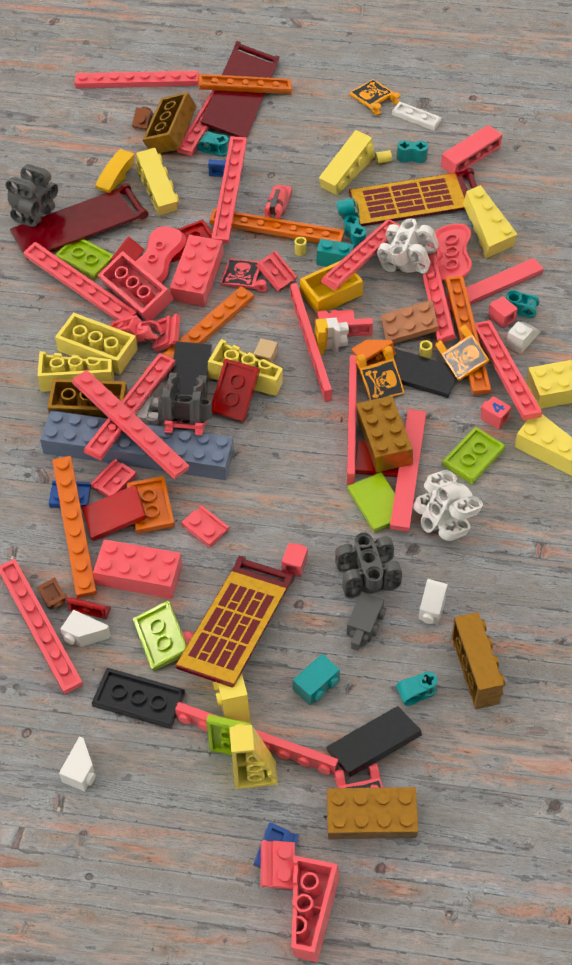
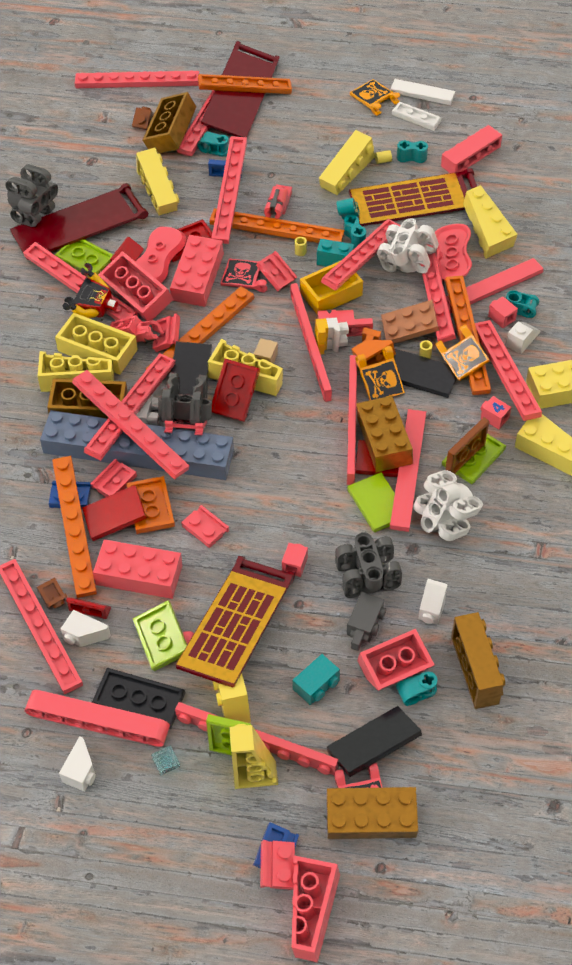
yellow slope [95,149,135,193] -> none
none -> coral beam [25,690,170,747]
none -> torso [62,263,118,319]
none -> clear light blue plate [151,745,180,776]
none -> coral slope [357,628,435,691]
none -> orange tile [362,327,381,342]
none -> white tile [390,79,455,105]
none -> dark orange tile [445,417,489,474]

